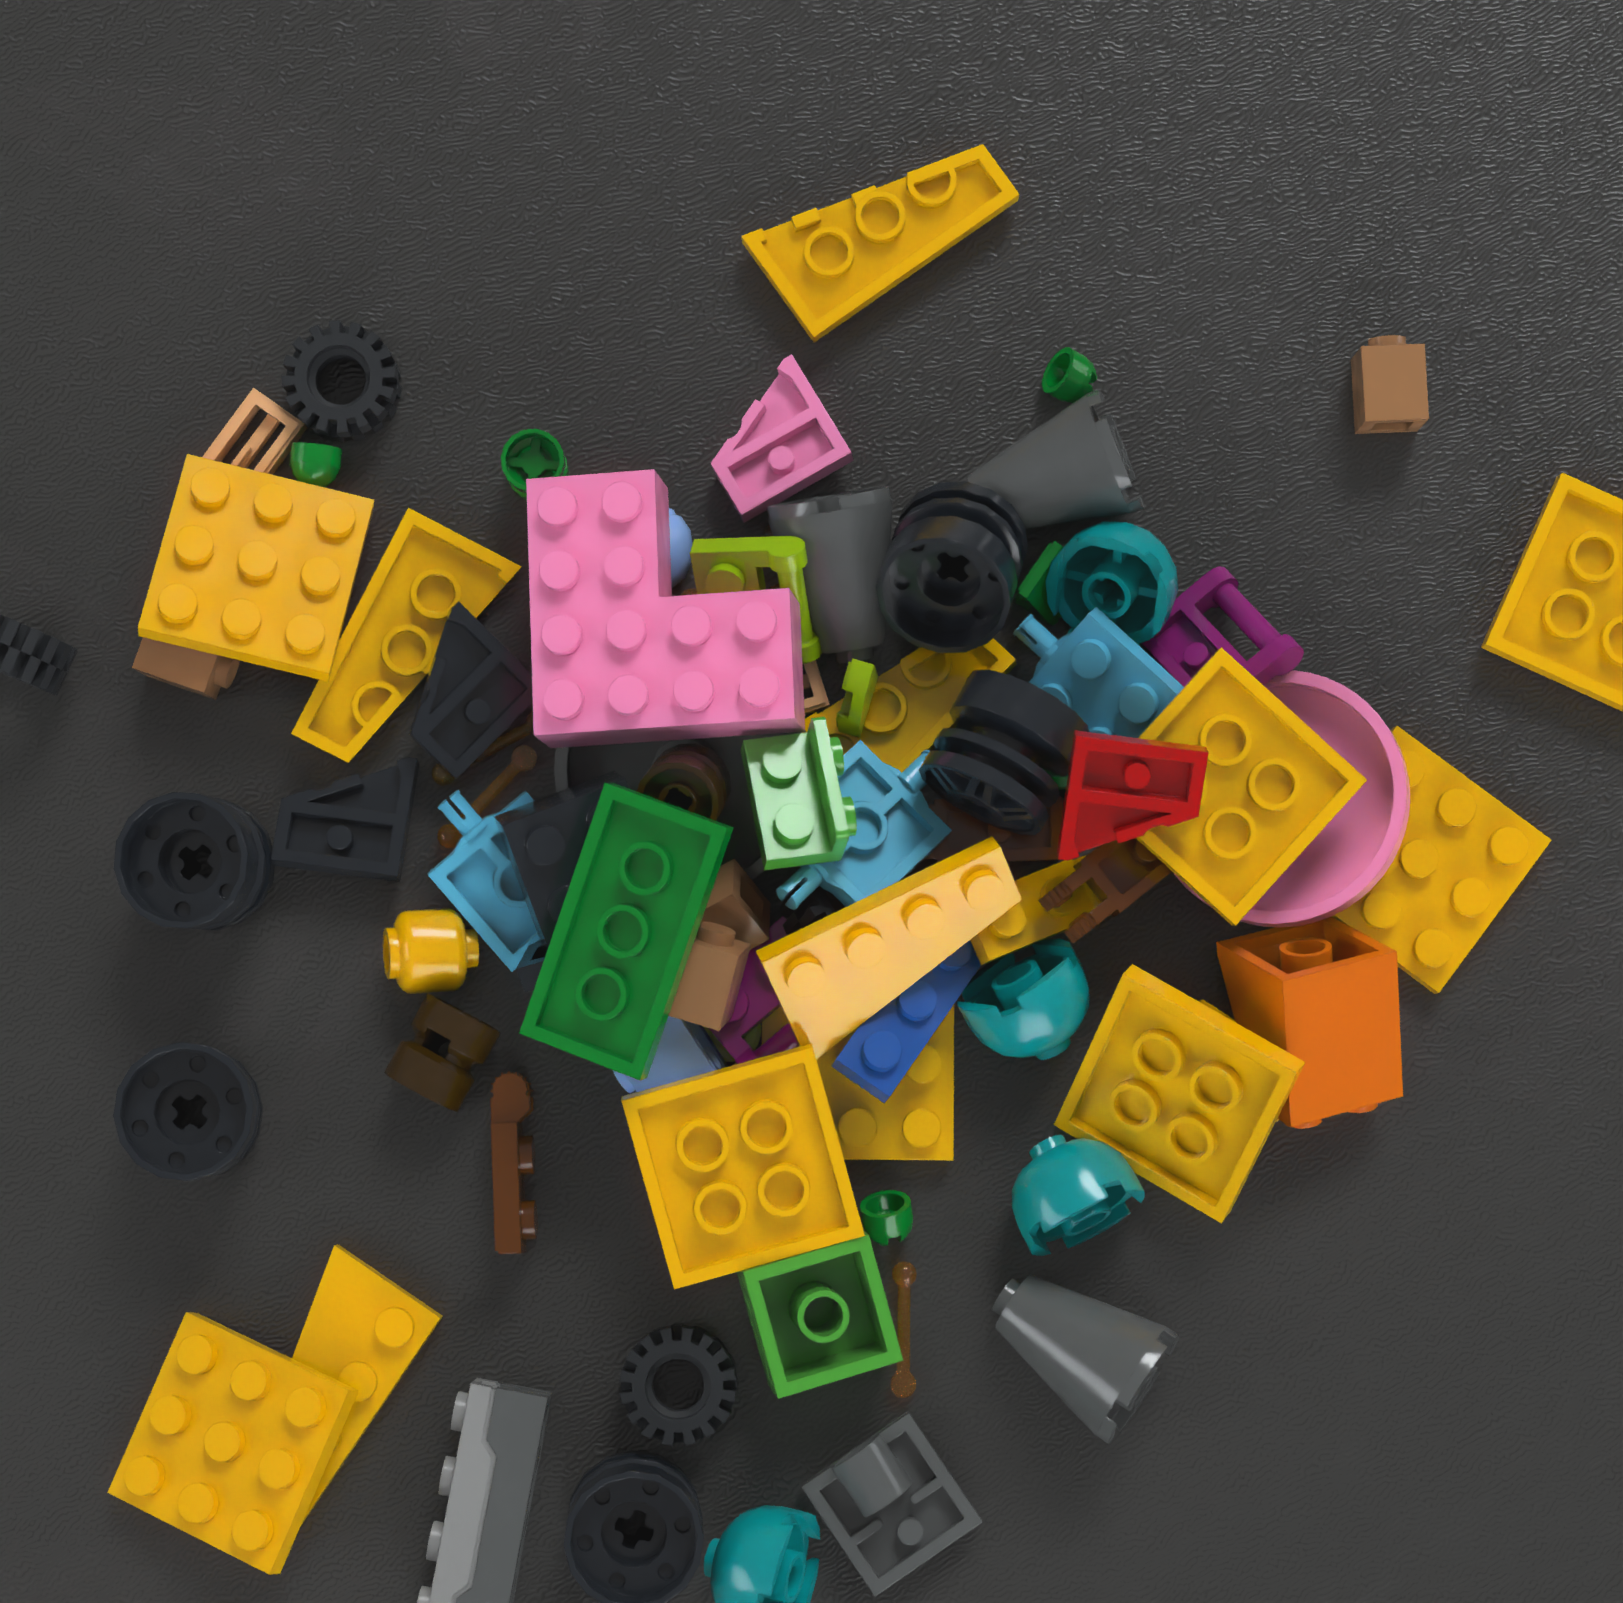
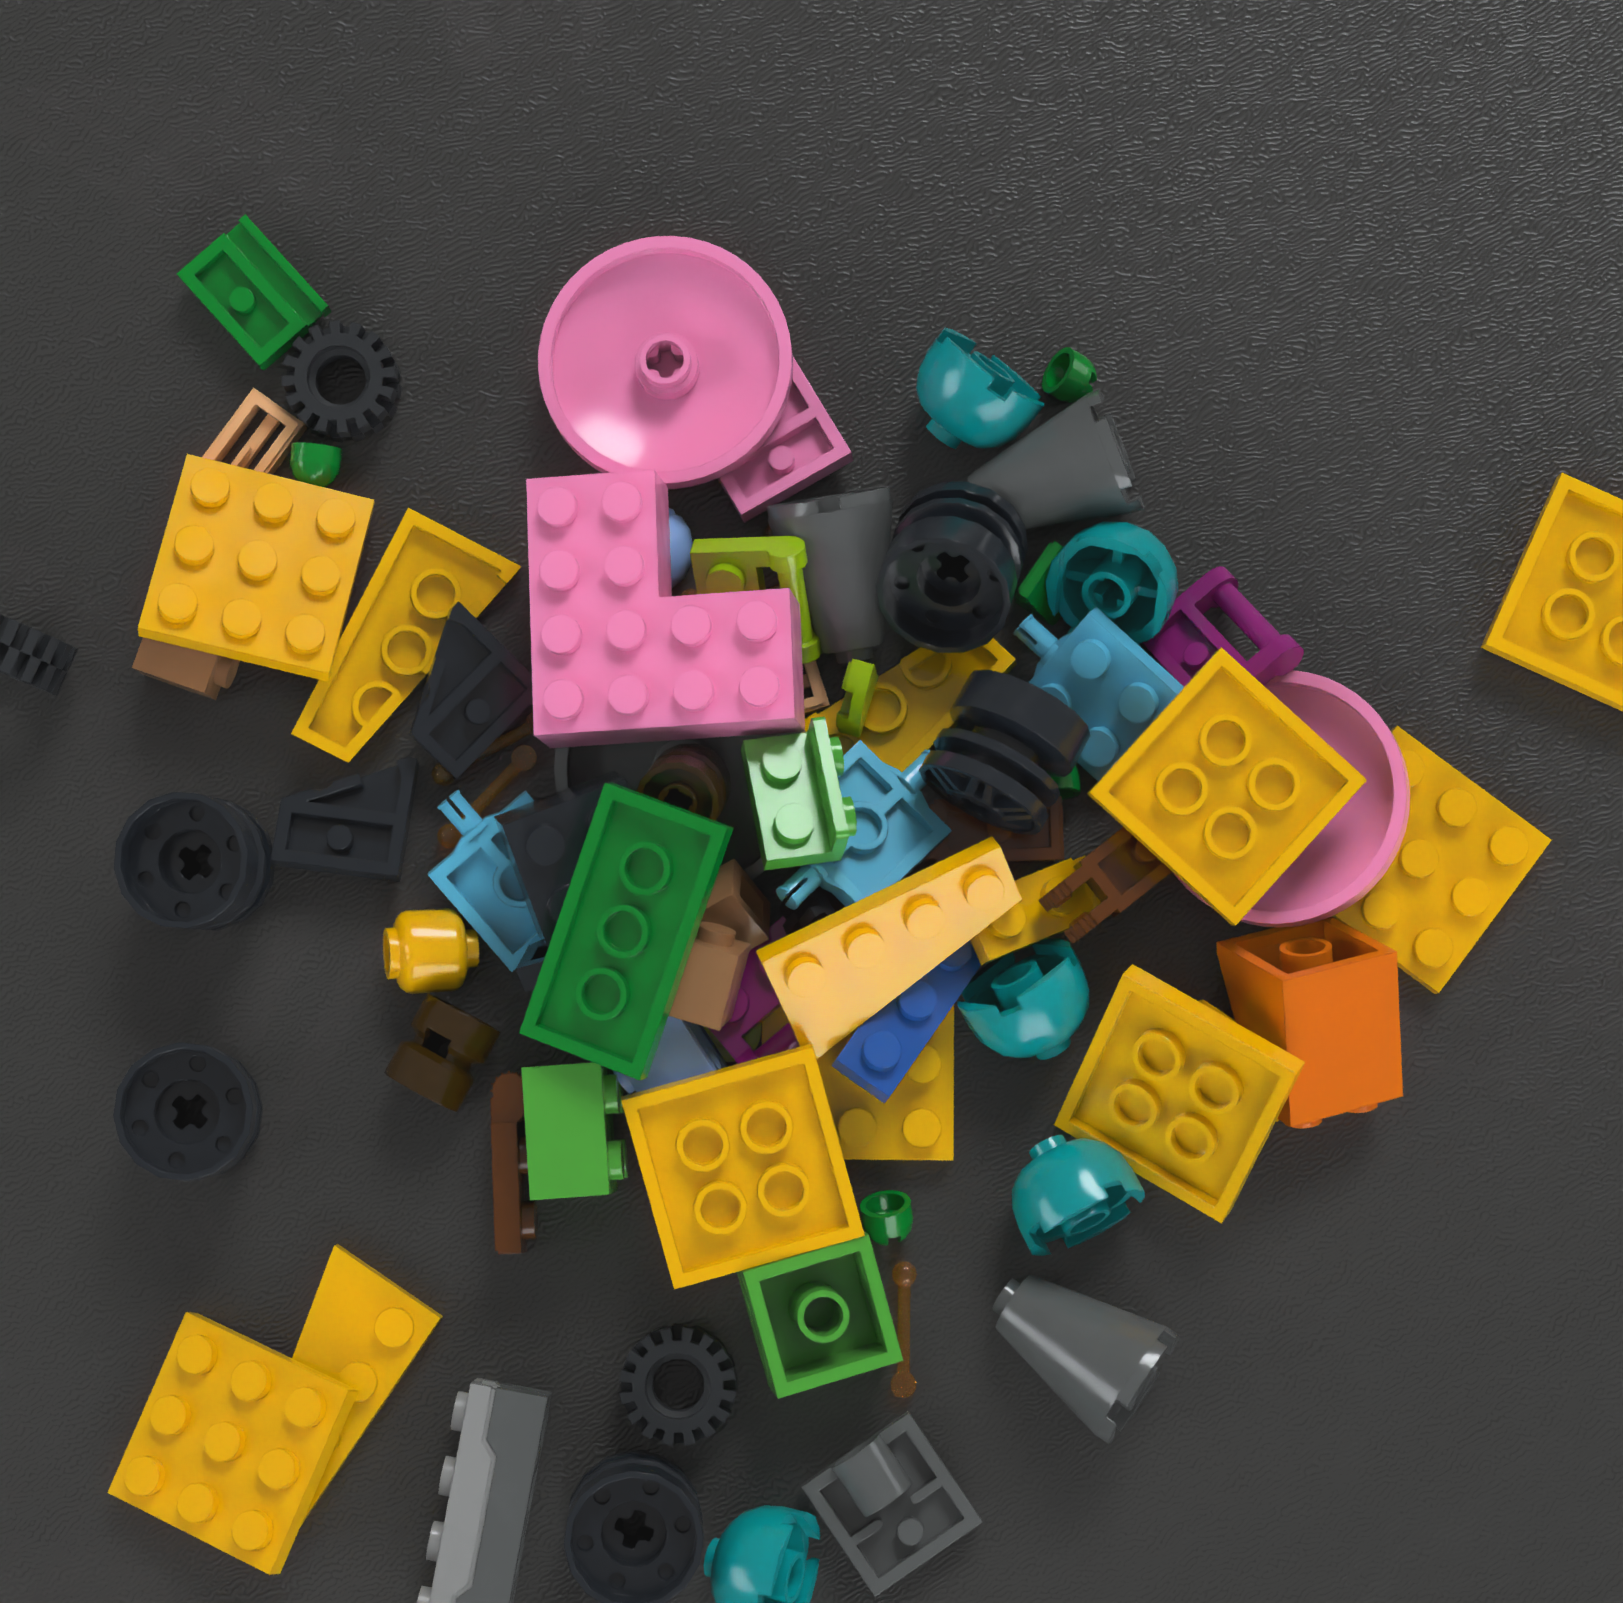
green wheel [501,429,569,500] -> none
yellow wing [741,144,1019,343] -> none
red wing [1057,730,1209,861] -> none
medium nougat brick [1351,335,1429,434] -> none
none -> green plate [177,214,332,371]
none -> bright green brick [521,1062,628,1200]
none -> bright pink dish [538,236,793,489]
none -> teal cylinder [916,328,1044,449]

